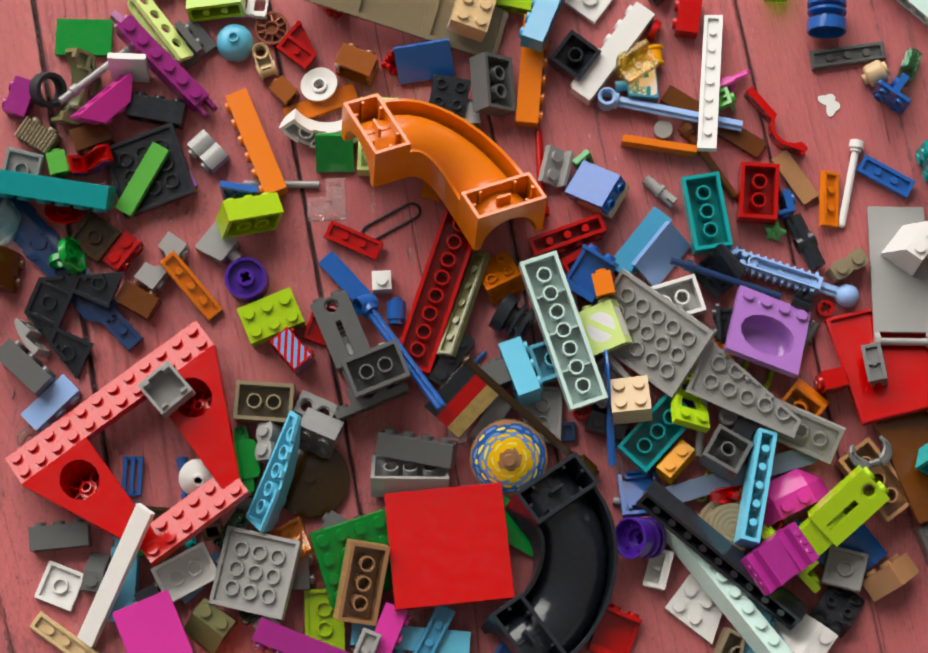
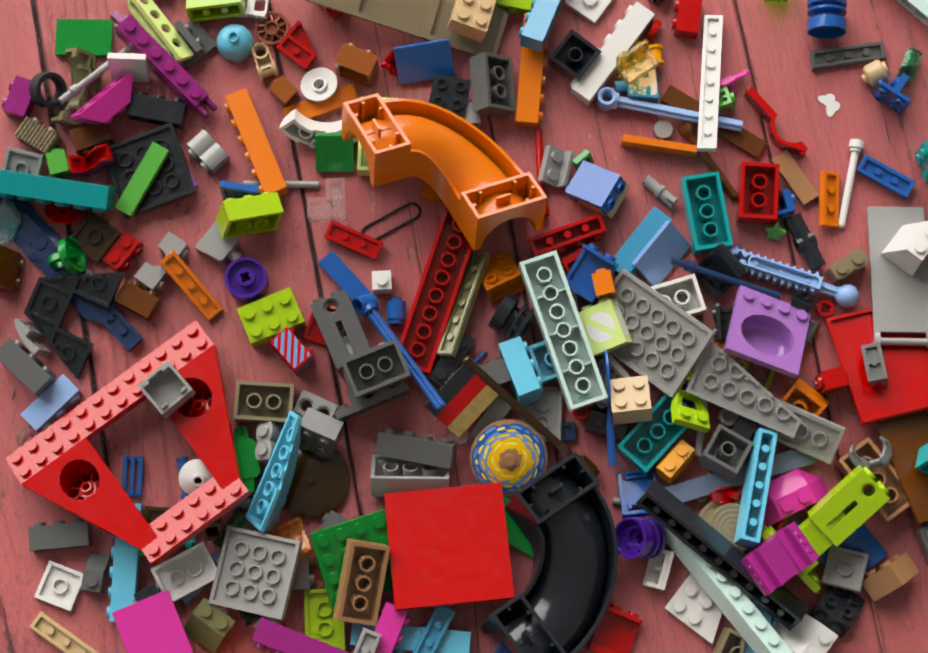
white tile [77,503,155,648] -> none

